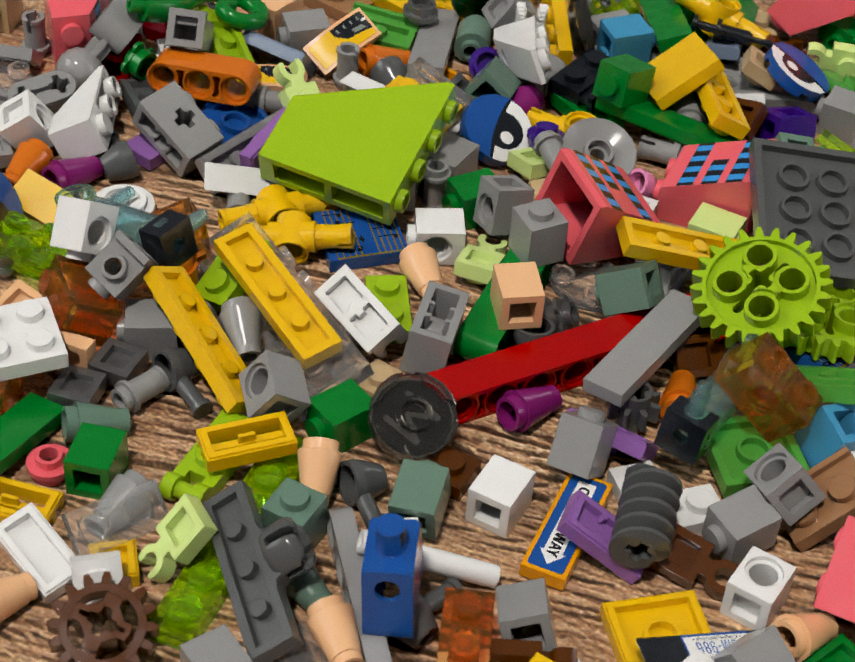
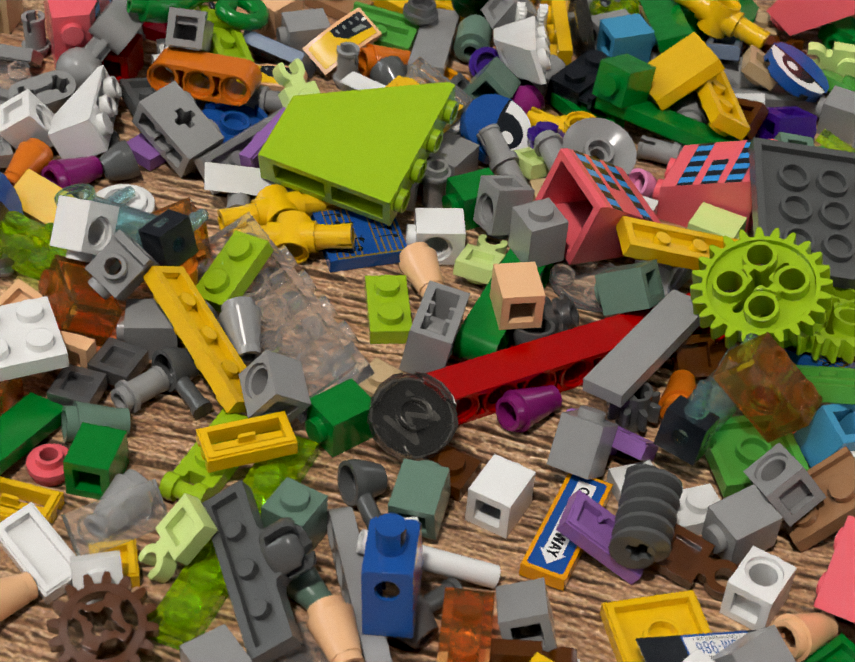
green plate [120,41,157,80] -> none
yellow plate [214,222,342,370] -> none
light nougat cone [297,437,343,506] -> none
white hinge [314,264,409,358] -> none
black piece [691,14,773,49] -> none
none -> light grey pin [476,124,531,187]

